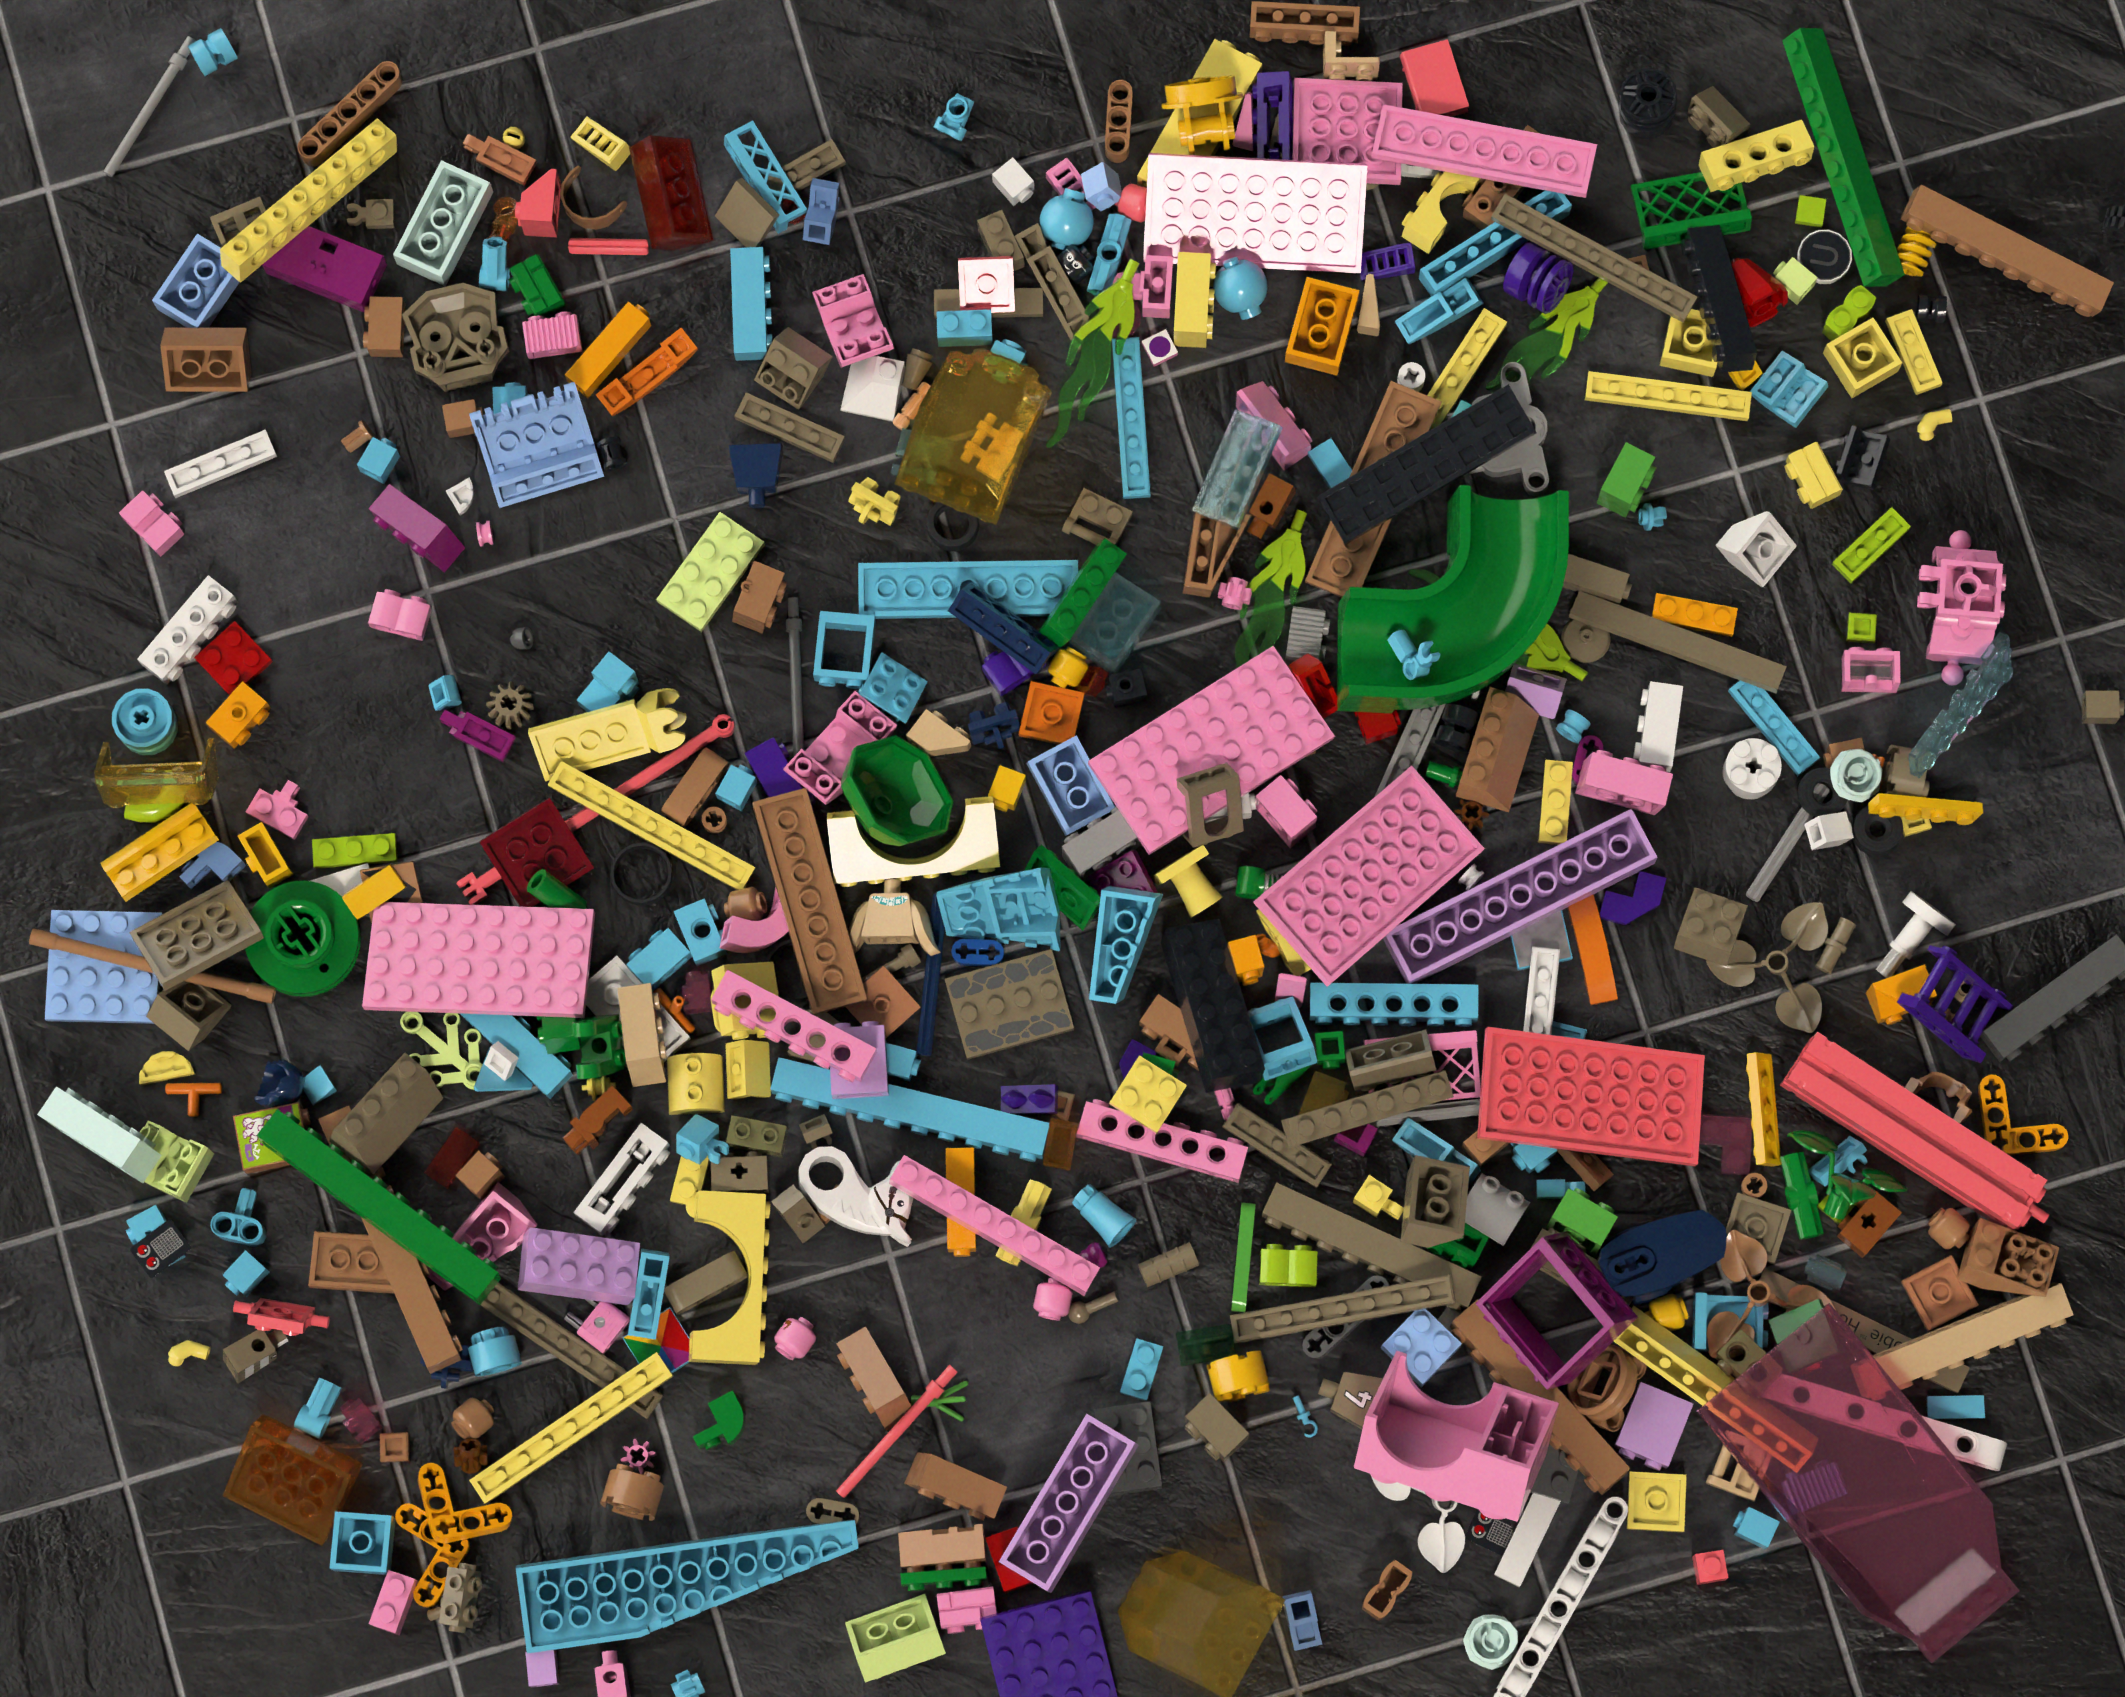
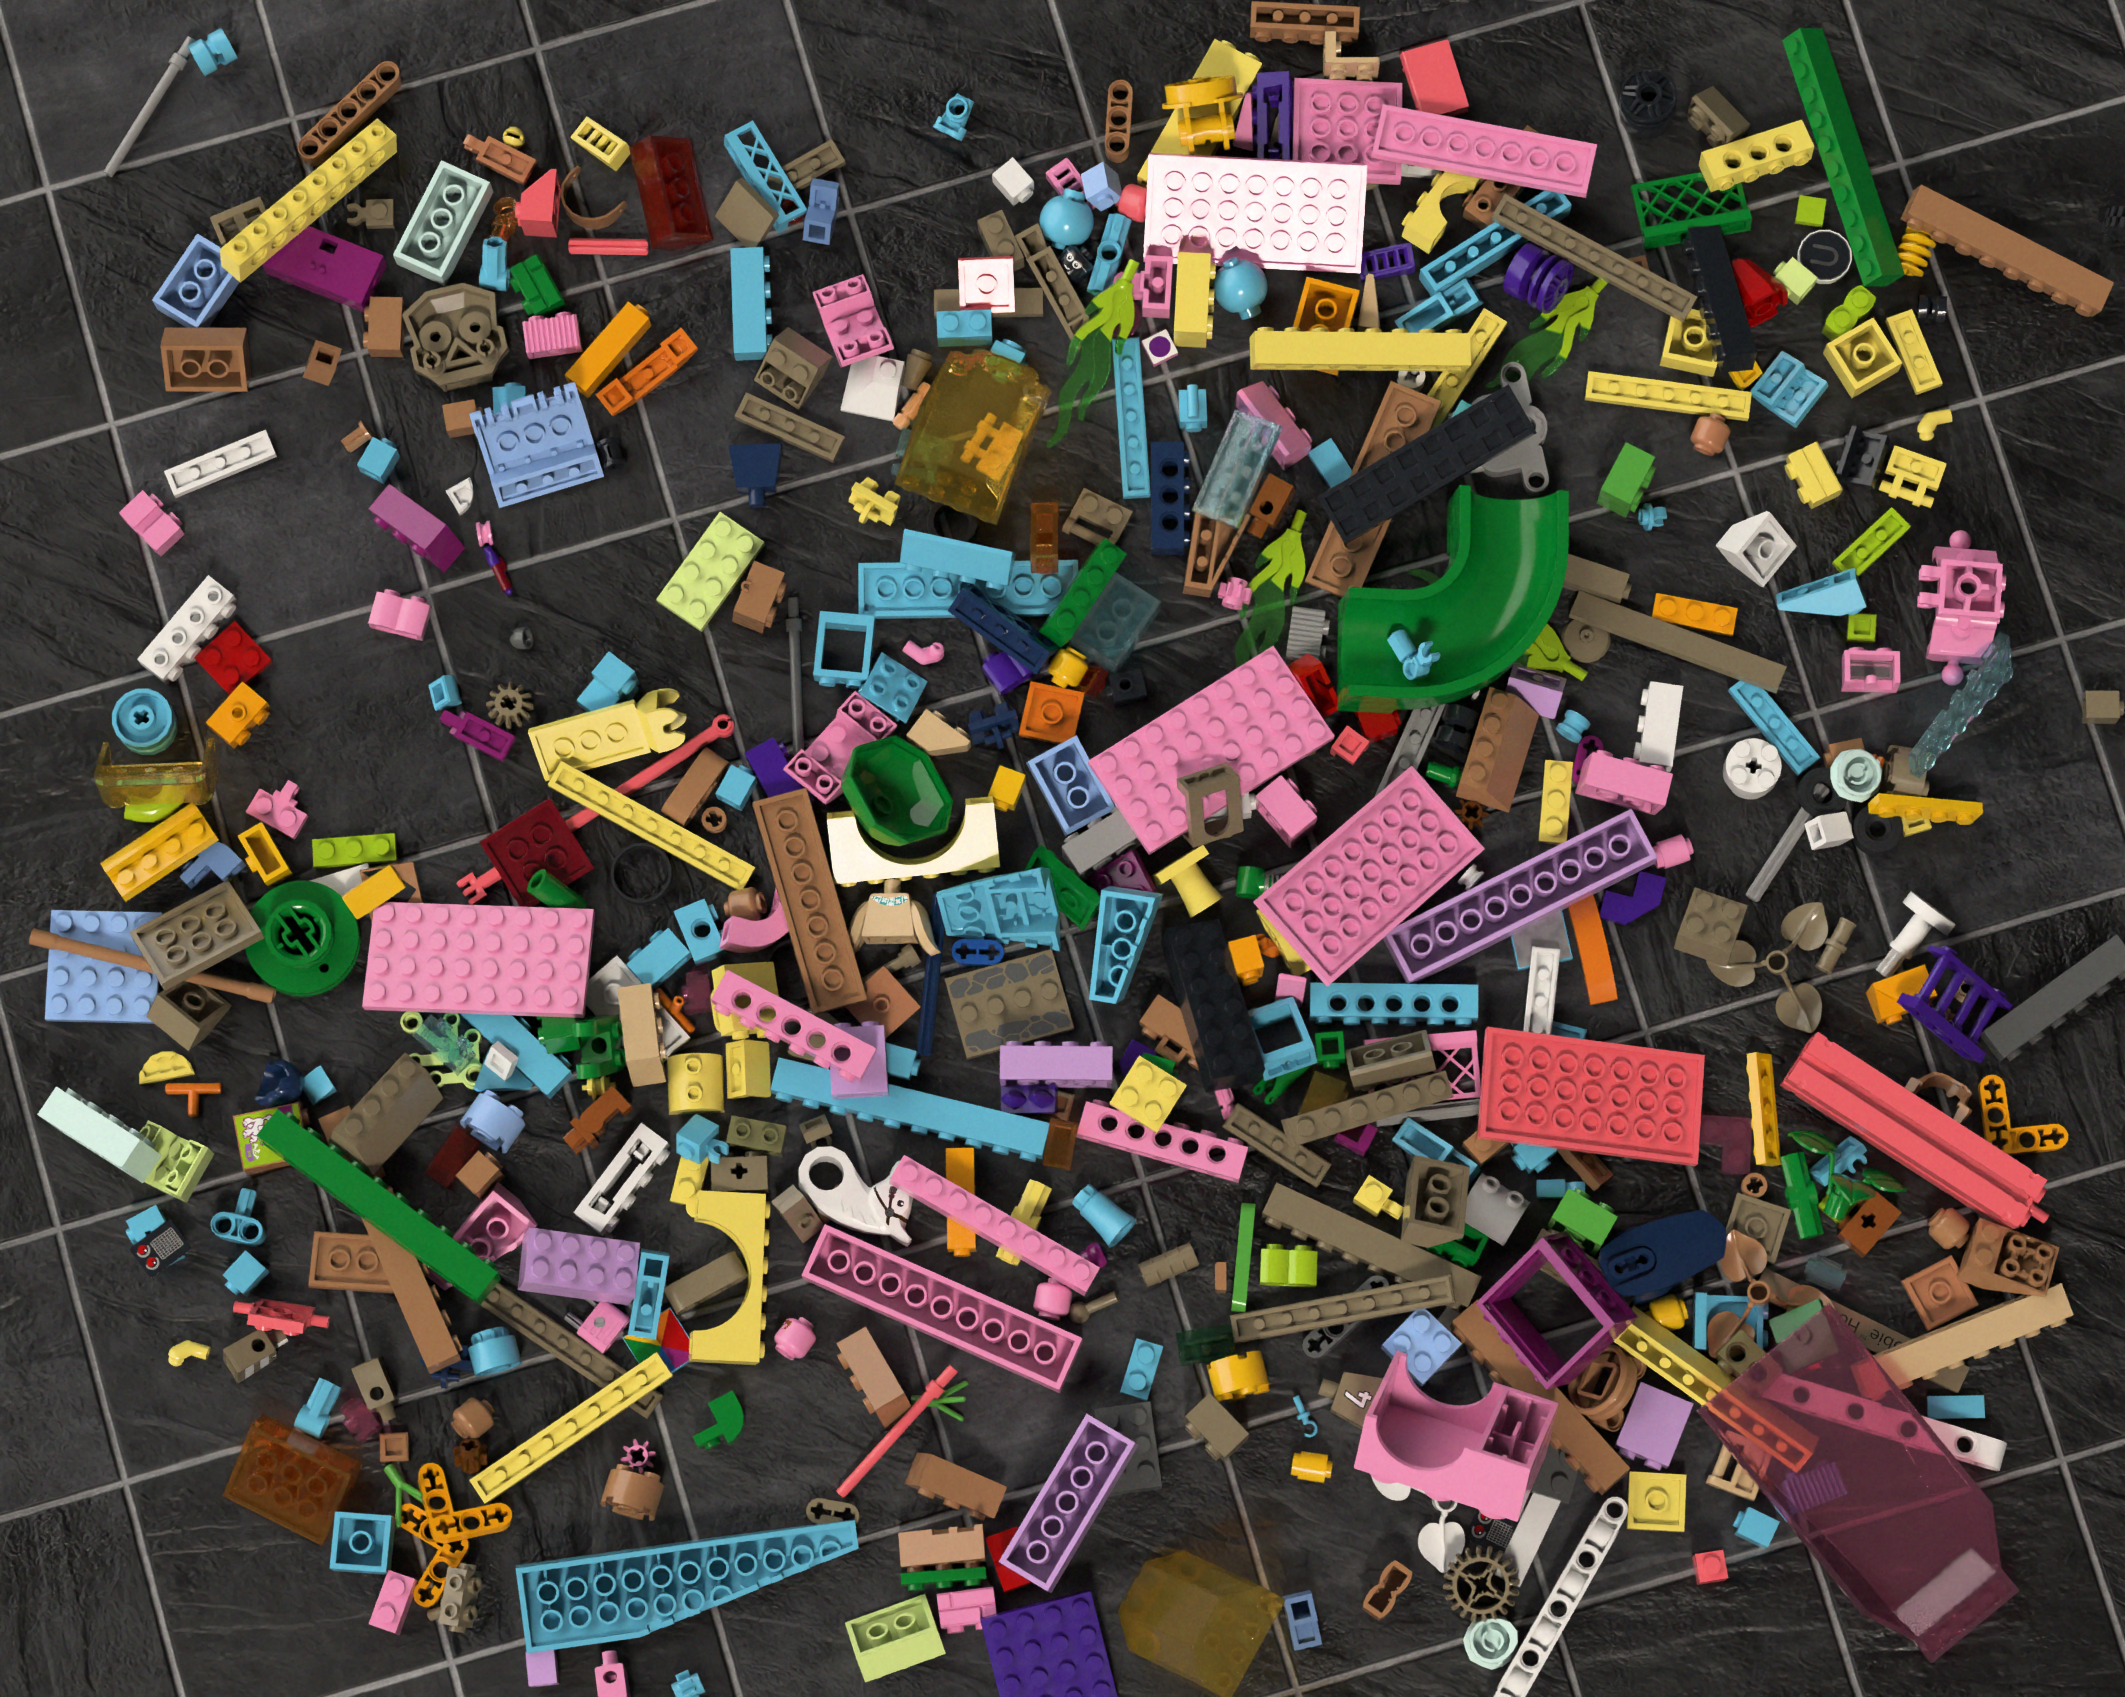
none -> medium nougat brick [303,340,342,386]
none -> dark tan torso [351,1356,397,1423]
none -> bright green plant [384,1464,424,1527]
none -> clear light blue brick [412,1014,476,1076]
none -> light blue brick [460,1090,525,1153]
none -> piece [483,546,513,595]
none -> bright pink brick [801,1224,1083,1393]
none -> medium azure slope [900,529,1016,590]
none -> bright pink arm [902,640,944,665]
none -> lavender brick [1000,1041,1113,1088]
none -> clear orange brick [1030,503,1059,575]
none -> dark blue brick [1151,442,1189,555]
none -> medium azure brick [1178,384,1207,432]
none -> medium nougat tile [1215,1262,1226,1293]
none -> light yellow brick [1250,327,1471,372]
none -> yellow brick [1291,1451,1333,1483]
none -> coral panel [1330,726,1370,765]
none -> dark tan gear [1443,1545,1520,1622]
none -> bright pink brick [1652,834,1694,869]
none -> nougat head [1690,413,1731,456]
none -> medium azure slope [1776,568,1867,616]
none -> light yellow plate [1879,446,1947,508]

